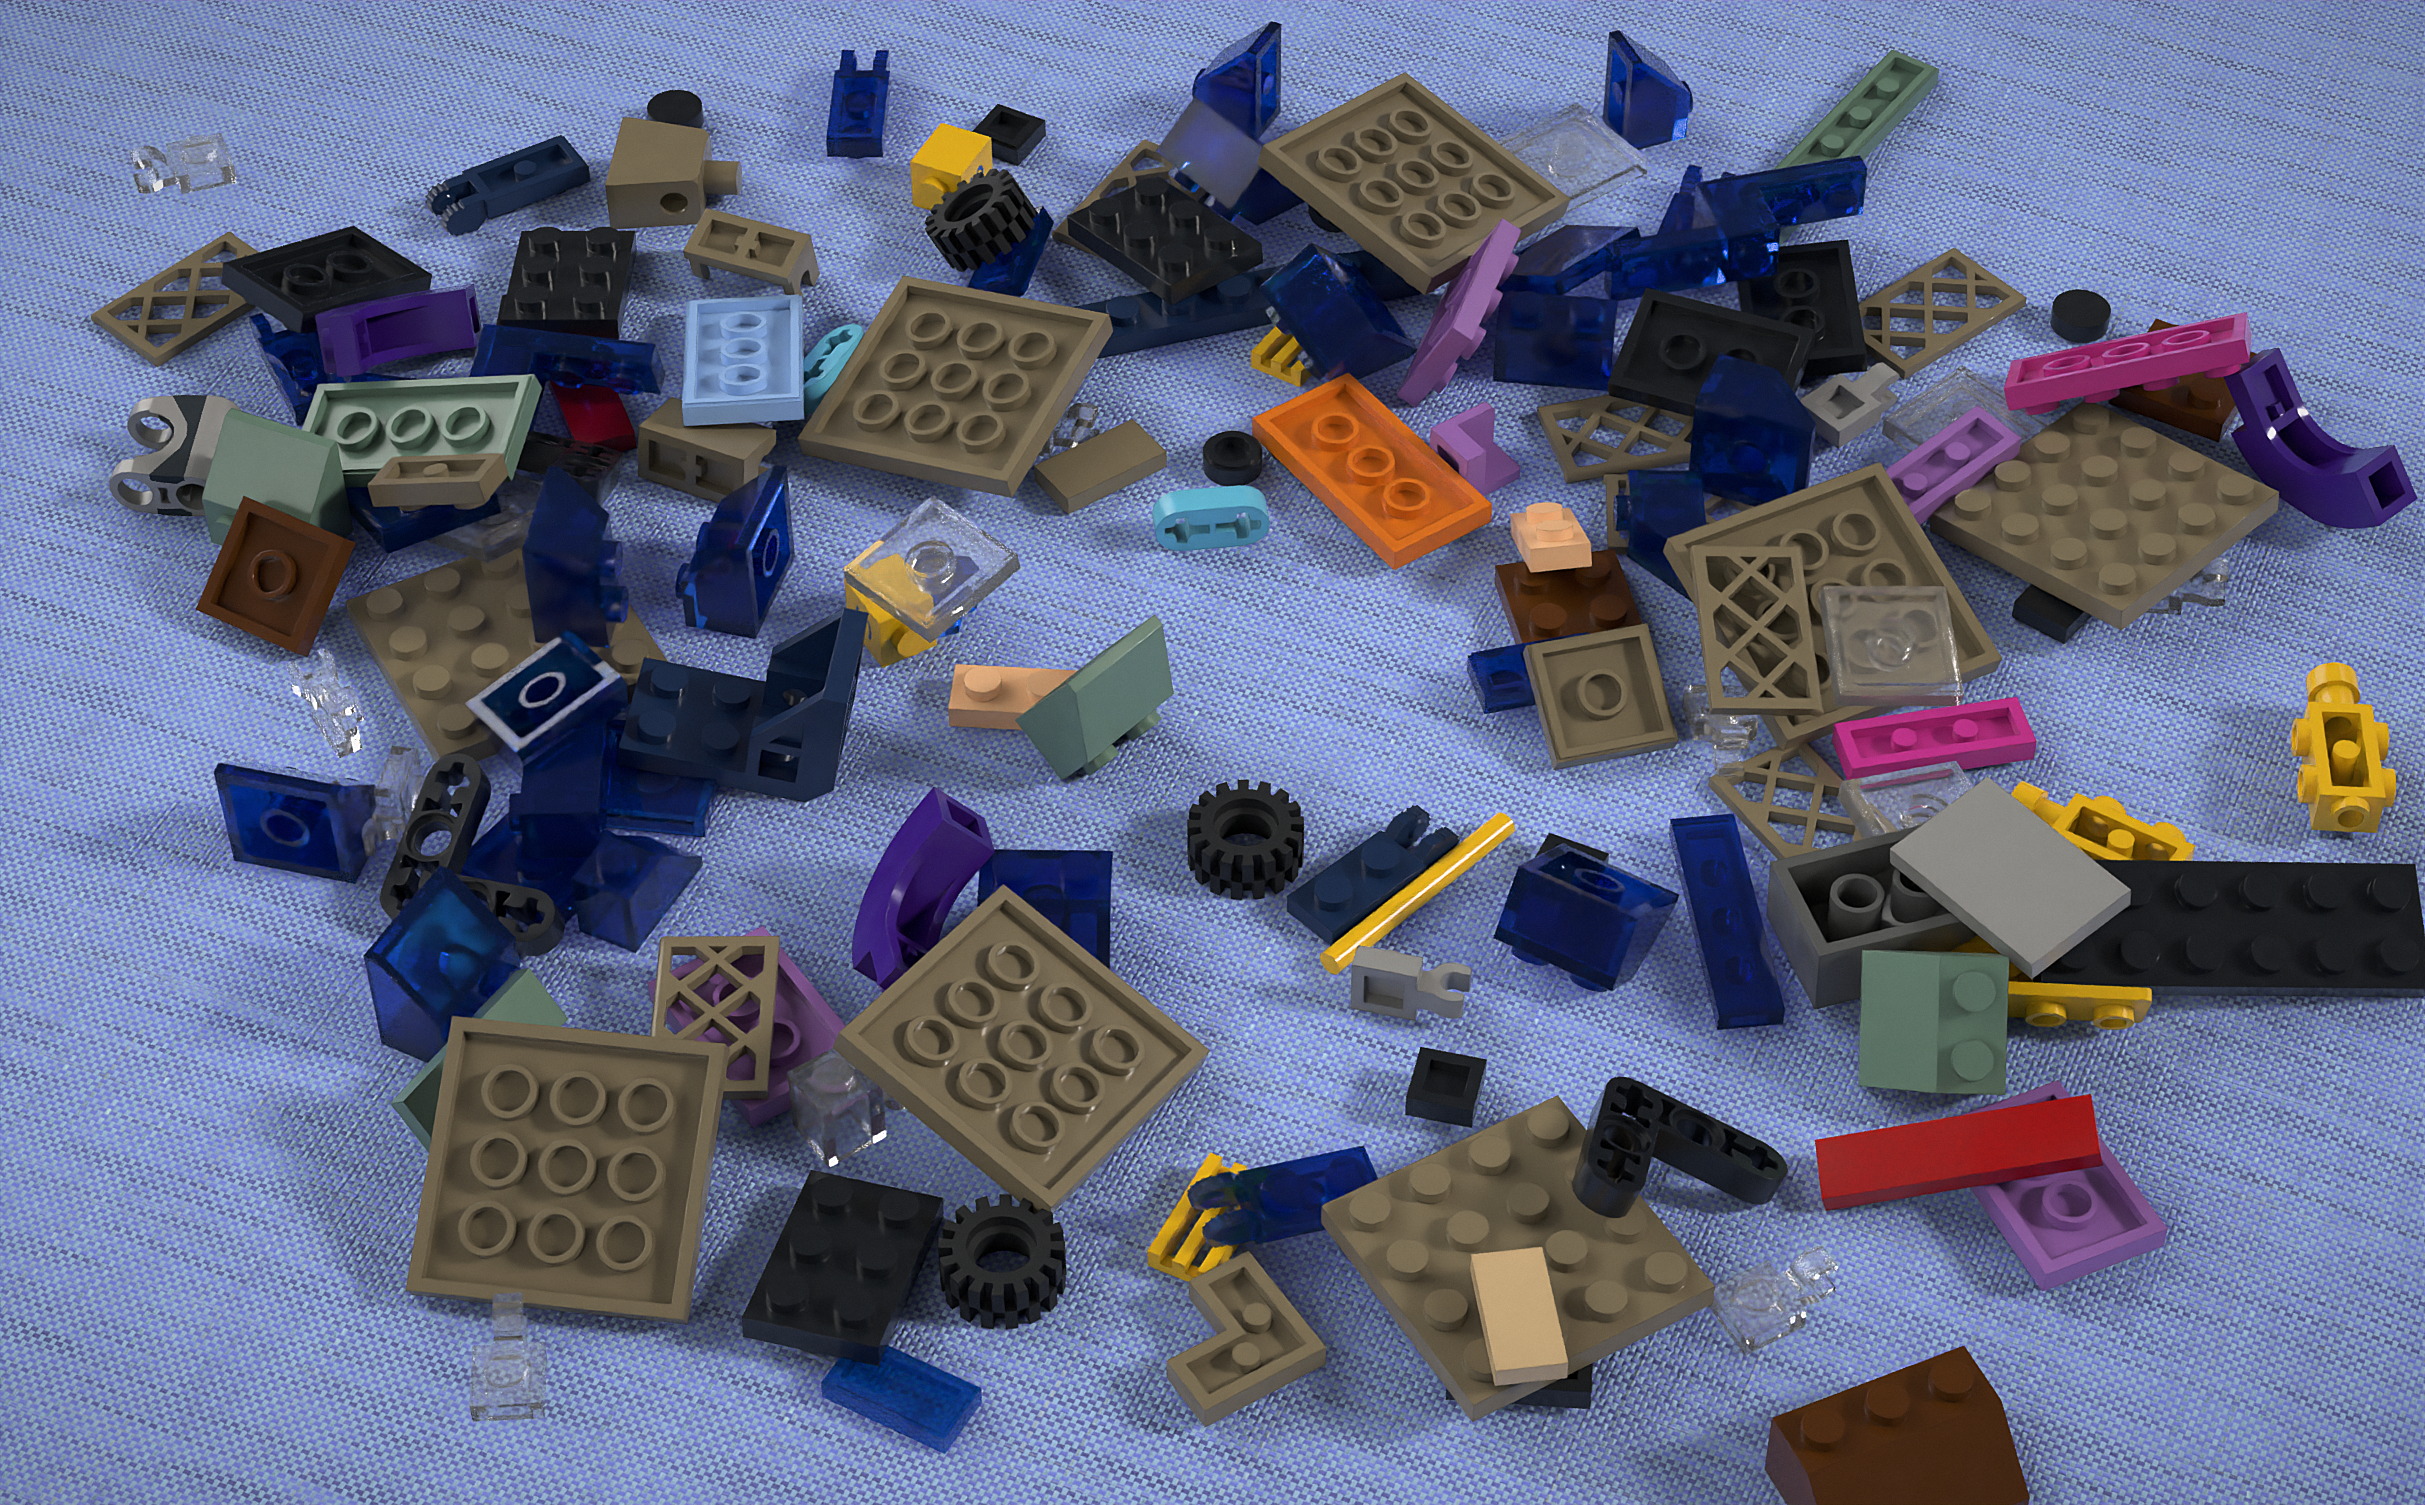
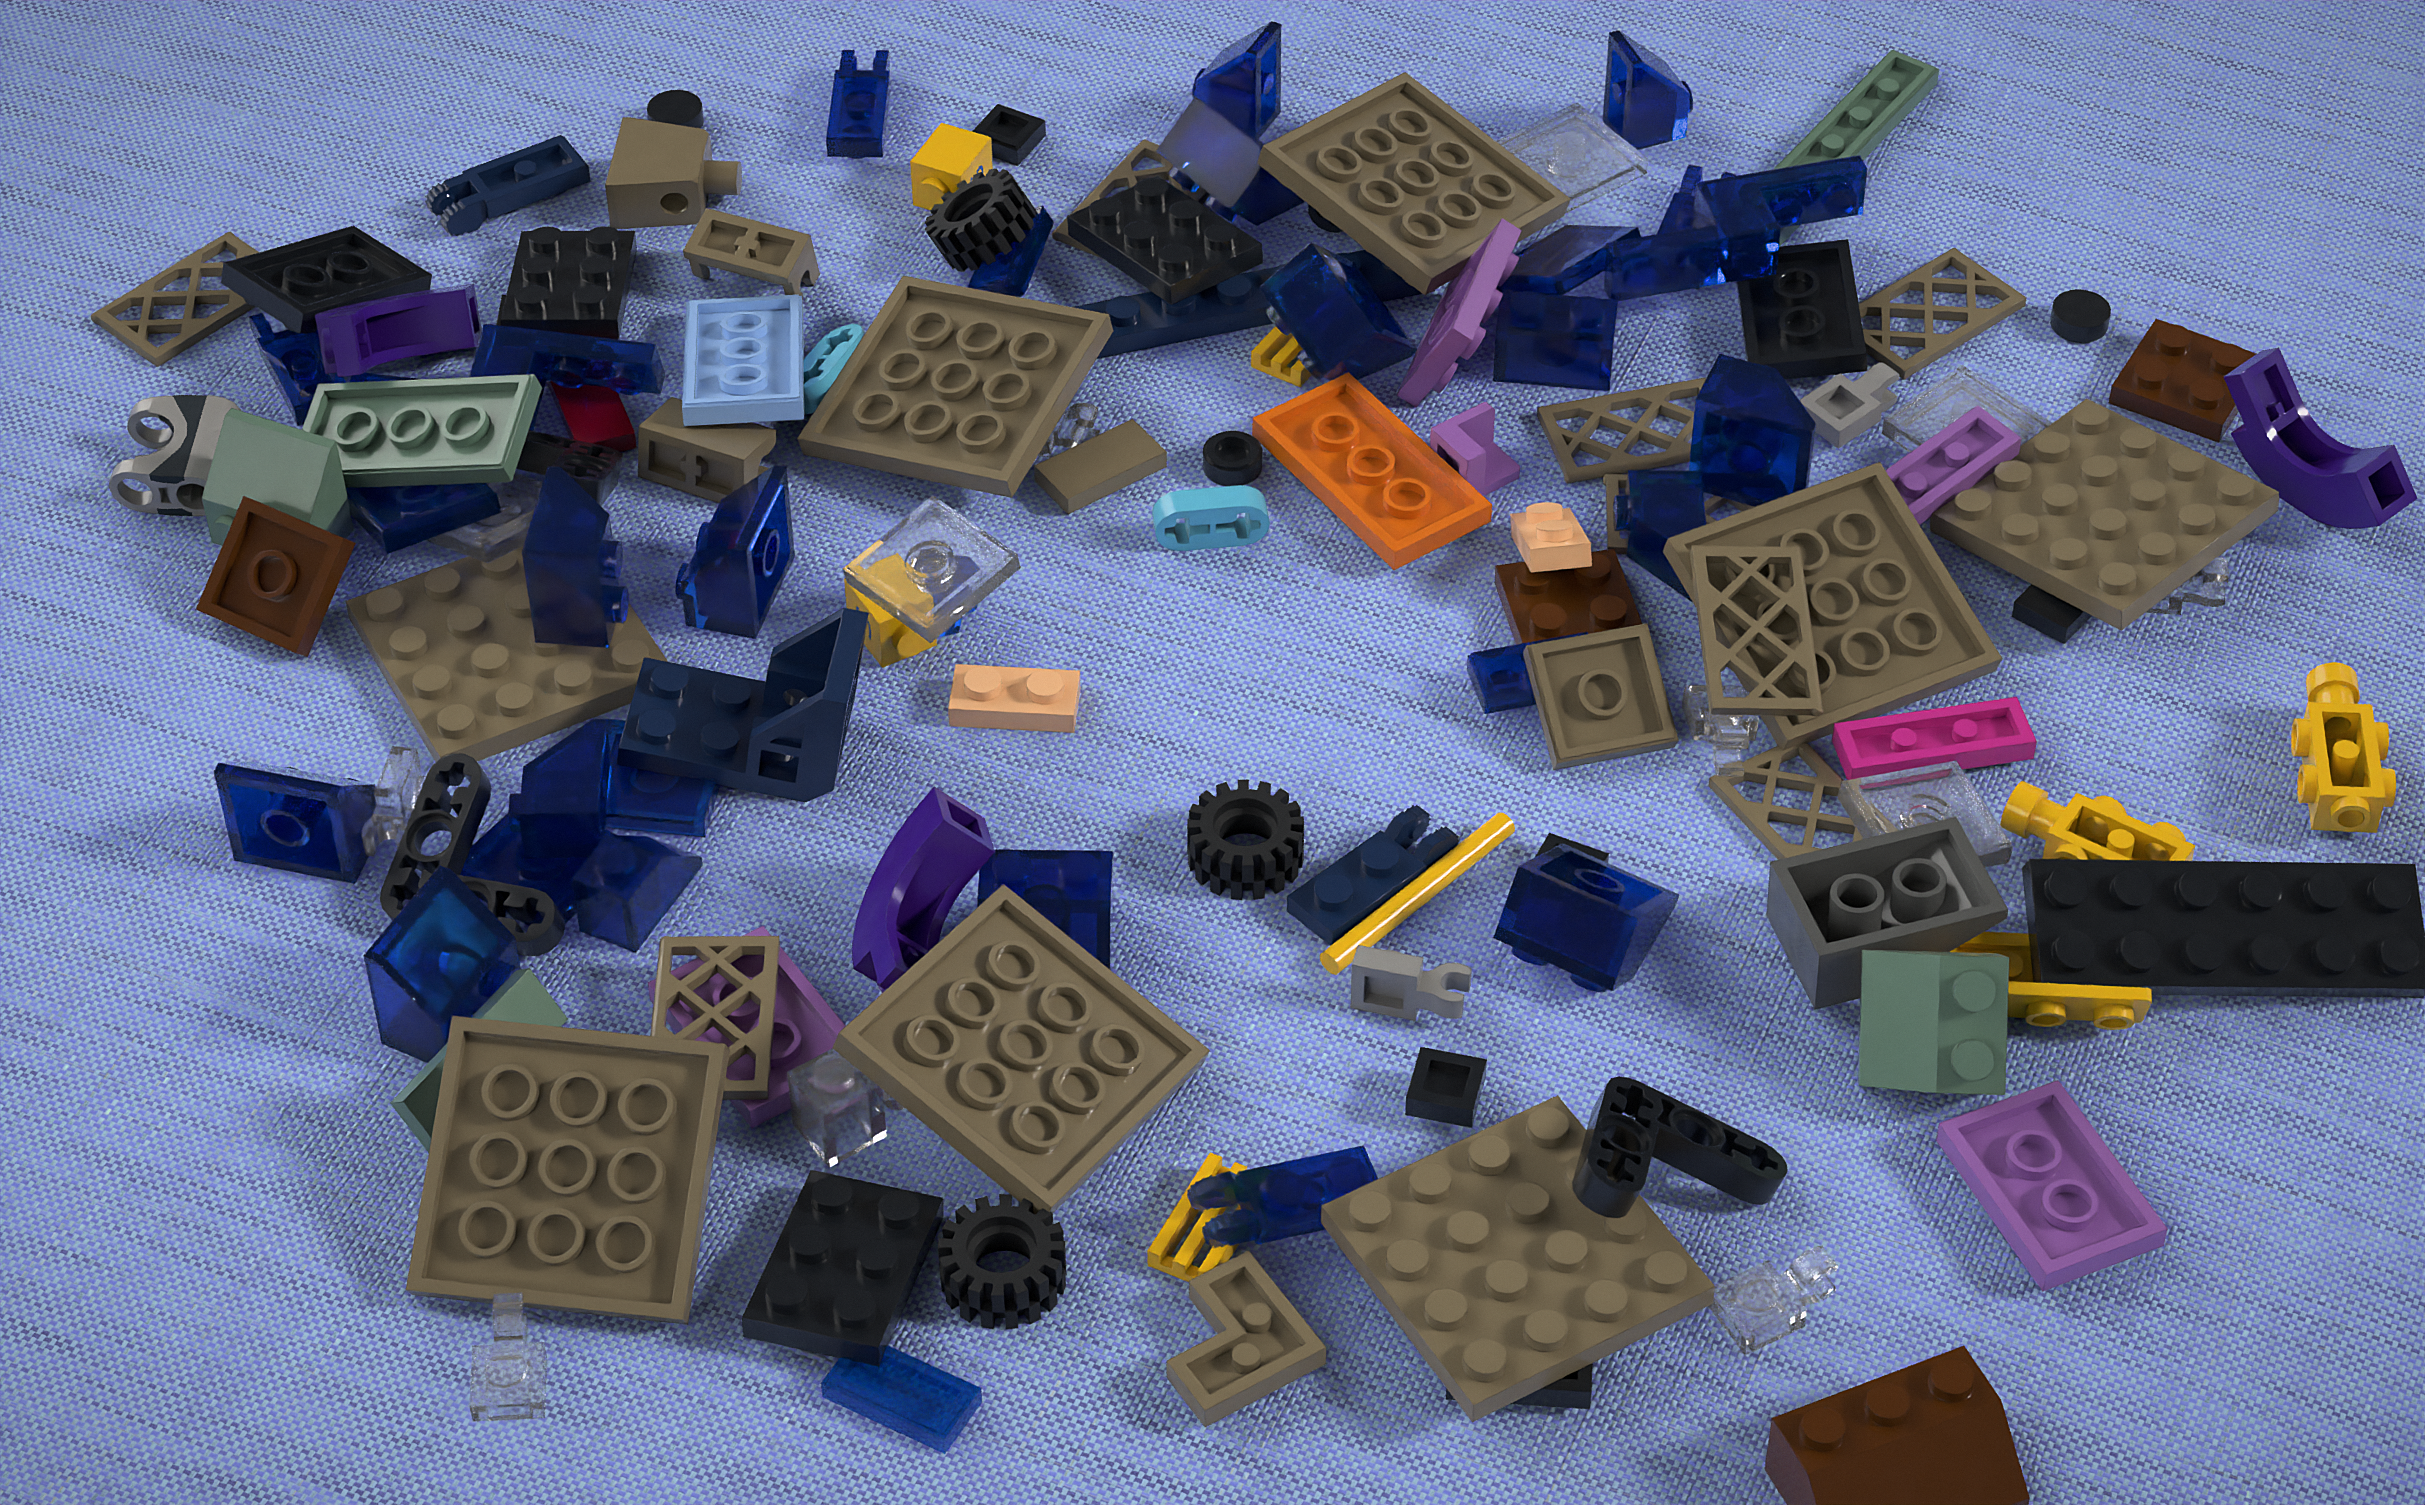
clear plate [129,133,237,194] -> none
clear plate [287,648,365,759] -> none
dark tan plate [367,453,508,511] -> none
clear blue slope [465,629,628,782] -> none
sand green slope [1016,614,1174,780] -> none
tan tile [1470,1247,1568,1386] -> none
black plate [1608,288,1815,439] -> none
clear blue tile [1669,814,1785,1030] -> none
red tile [1815,1094,2103,1211] -> none
clear plate [1819,586,1964,706] -> none
light grey tile [1890,776,2131,979] -> none
dark pink plate [2004,312,2252,415] -> none

